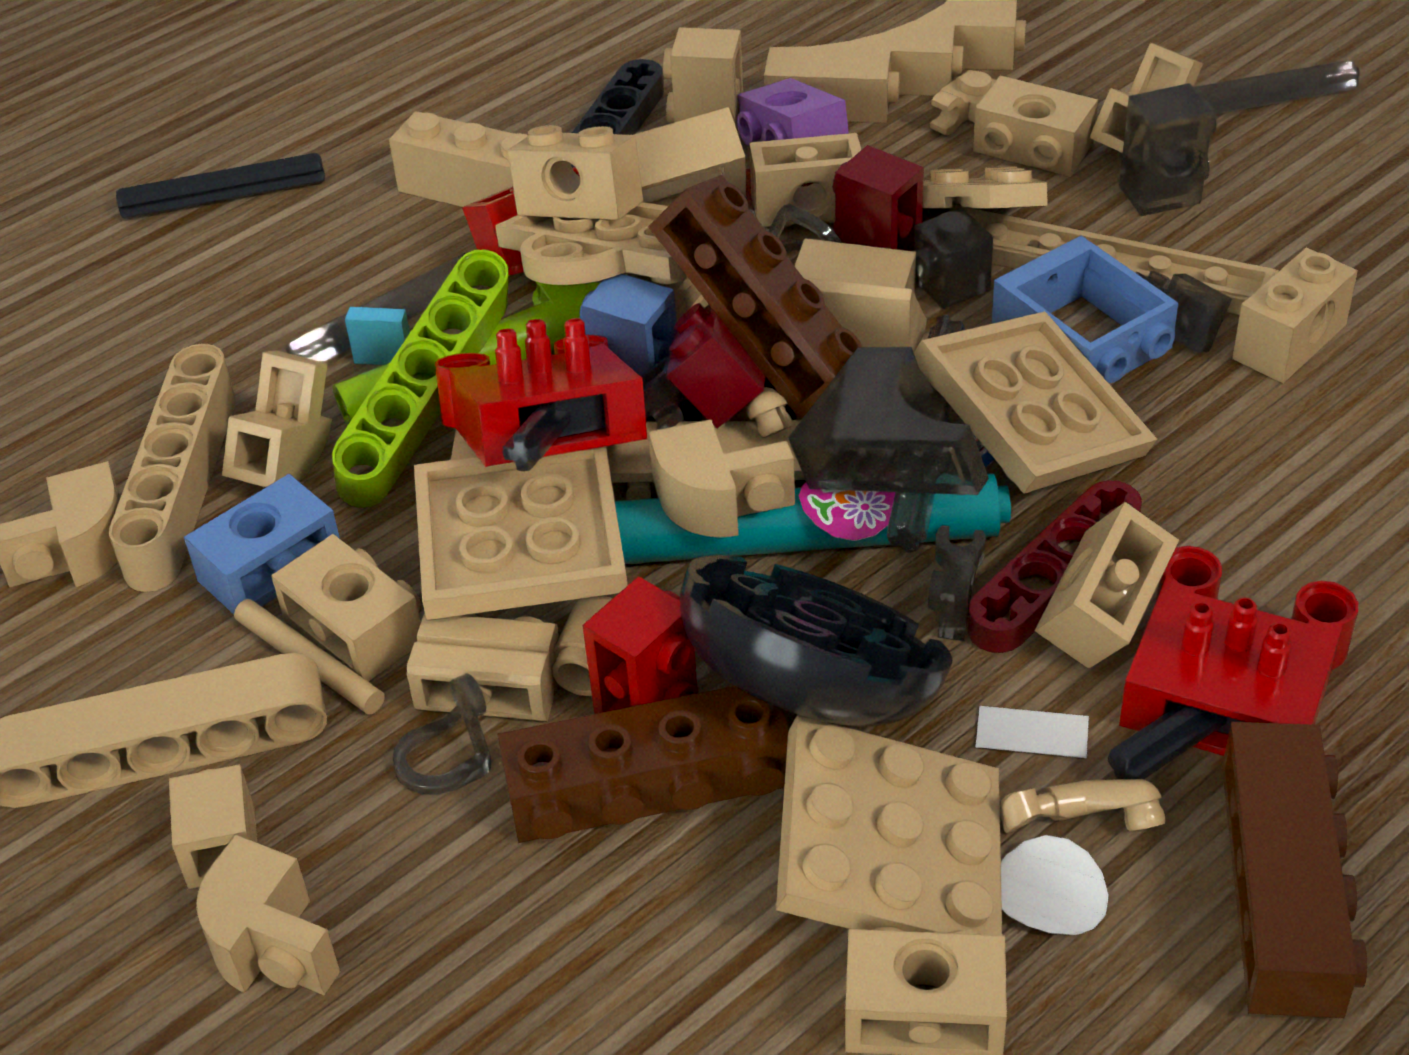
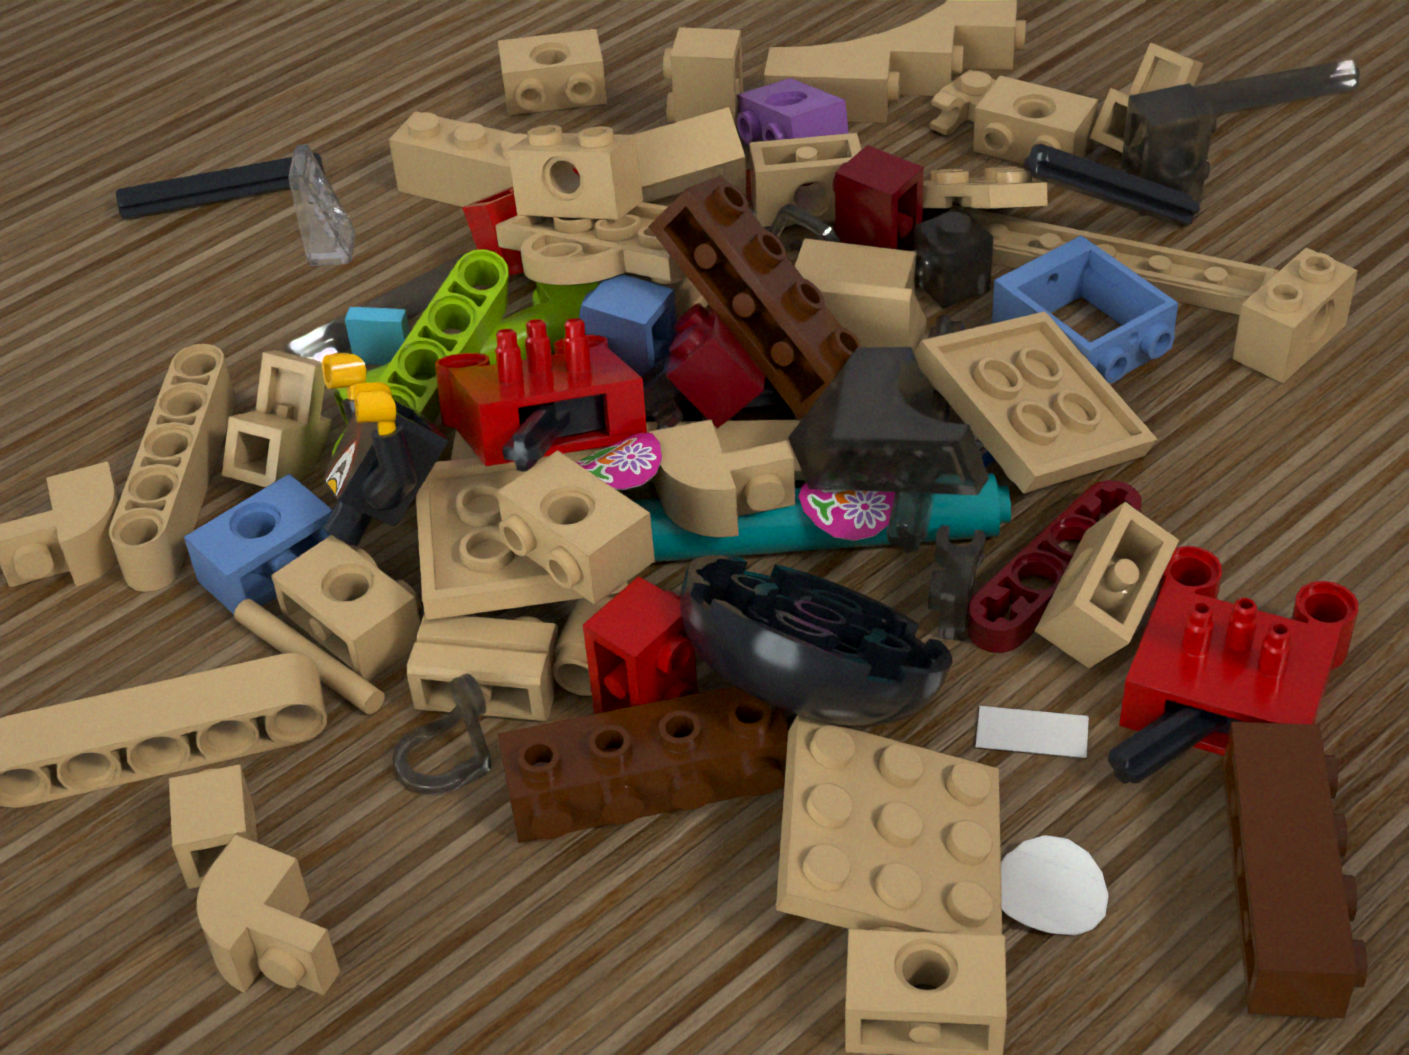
black beam [571,59,664,167] -> none
tan arm [703,387,792,438] -> none
tan arm [1000,779,1165,834] -> none
clear smoke plate [1135,271,1232,353] -> none
none -> clear slope [288,144,356,266]
none -> black torso [322,353,449,546]
none -> tan brick [497,451,655,605]
none -> tan brick [498,29,607,116]
none -> sticker [576,433,662,490]
none -> black axle [1024,144,1200,226]

